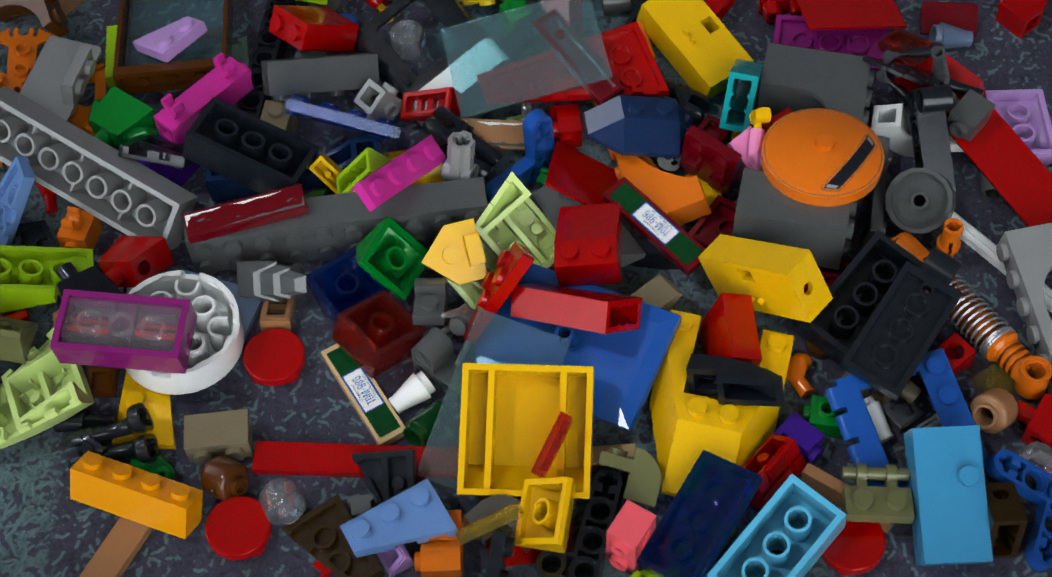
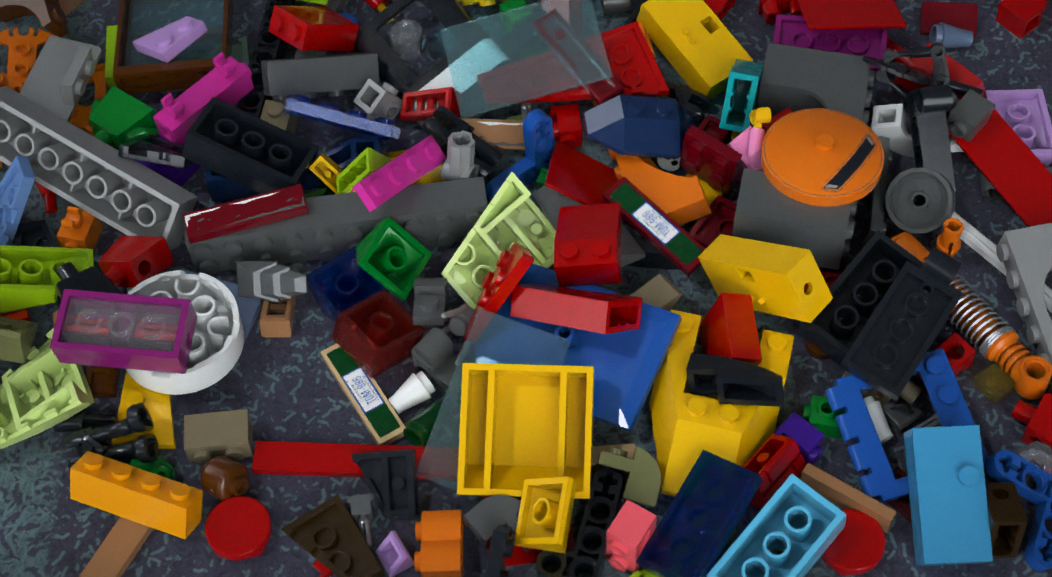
red tile [243,328,306,386] -> none
clear head [259,478,307,527] -> none
medium blue wing [340,478,460,558] -> none
yellow plate [421,218,487,285] -> none
clear yellow tile [456,502,525,545] -> none
clear red tile [531,411,573,478] -> none
orange arm [786,353,815,399] -> none
olive plate [841,463,915,524] -> none
clear red tile [877,28,934,66] -> none
medium nougat head [969,388,1018,434] -> none

